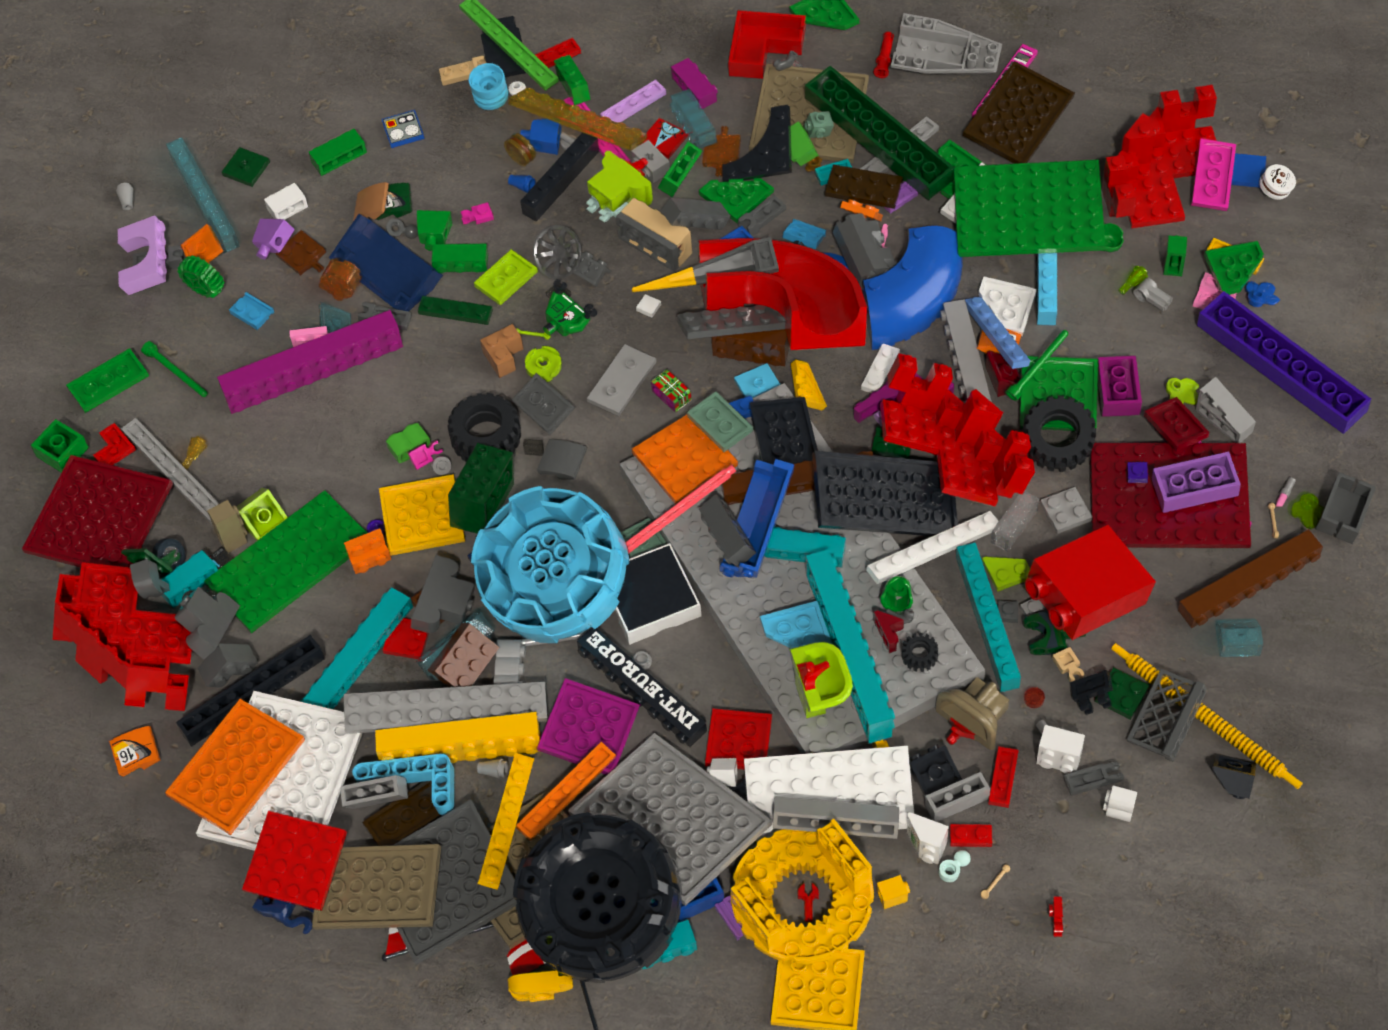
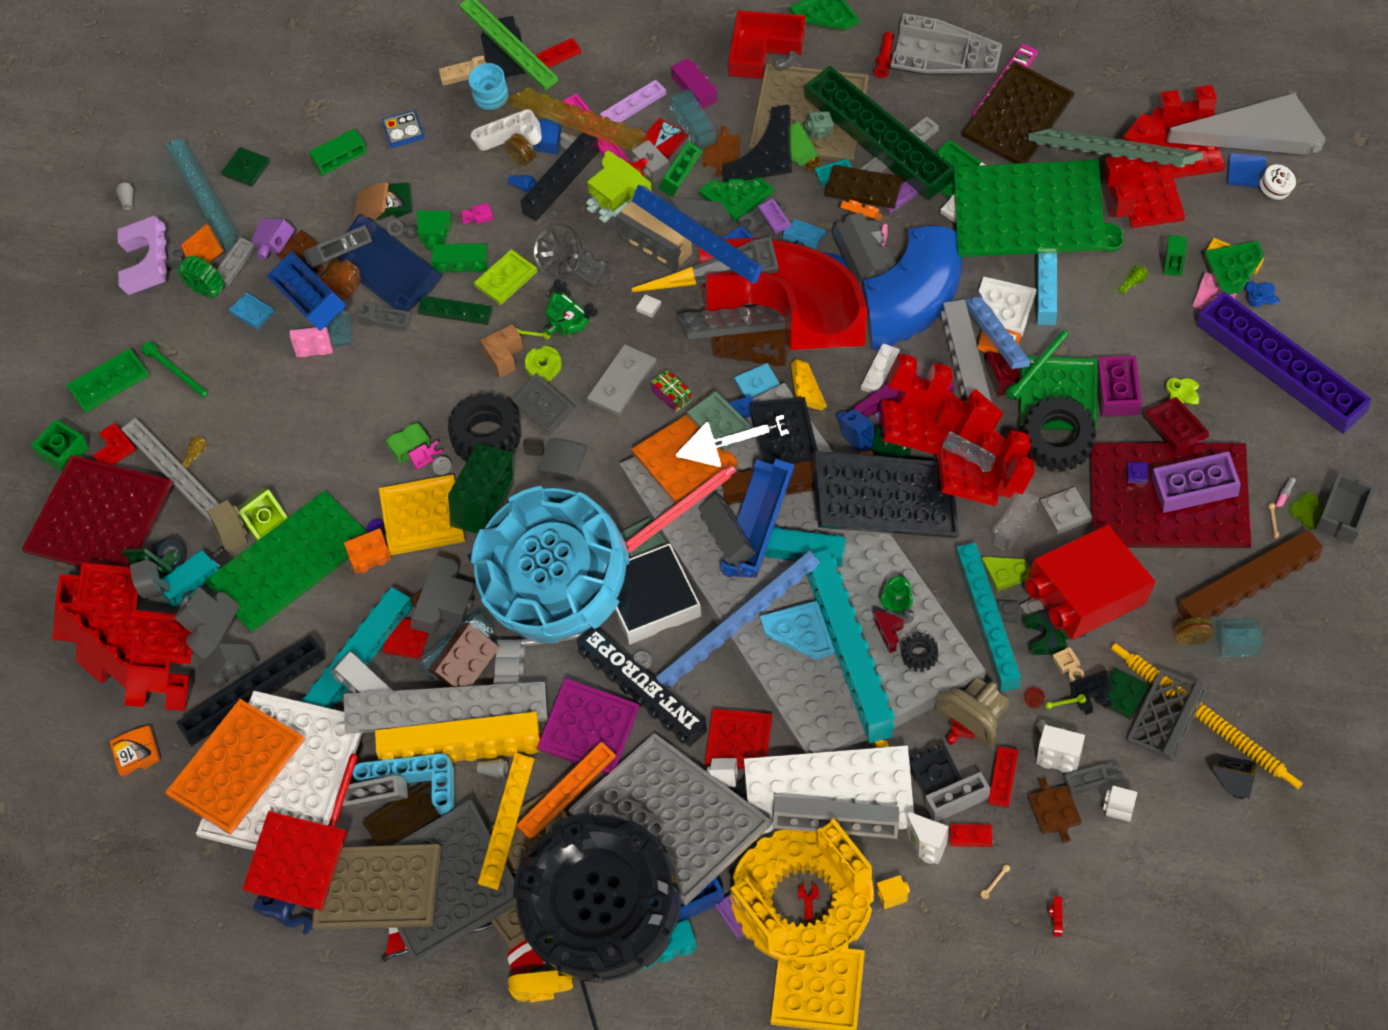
magenta brick [217,310,403,414] -> none
white brick [264,183,308,220] -> none
white plate [509,81,526,98] -> none
green brick [554,55,591,105] -> none
lime piece [790,642,853,719] -> none
white plate [866,511,1002,584] -> none
light aqua plate [938,850,971,882] -> none
light grey piece [1133,278,1173,311] -> none
dark pink plate [1191,139,1236,211] -> none
light grey wedge [1195,377,1256,443] -> none
none -> light grey plate [216,237,257,287]
none -> blue brick [267,251,346,331]
none -> dark grey brick [303,225,372,269]
none -> red piece [328,753,357,827]
none -> brick [330,651,393,694]
none -> white beam [471,109,542,151]
none -> blue plate [632,185,763,283]
none -> medium blue plate [656,551,820,688]
none -> piece [676,413,788,467]
none -> medium lavender plate [758,199,791,234]
none -> blue torso [837,409,875,452]
none -> clear light blue plate [942,432,996,472]
none -> reddish brown plate [1028,778,1082,843]
none -> sand green plate [1029,128,1203,167]
none -> lime hinge [1045,694,1086,709]
none -> light grey slope [1167,93,1326,155]
none -> clear yellow head [1175,617,1214,646]

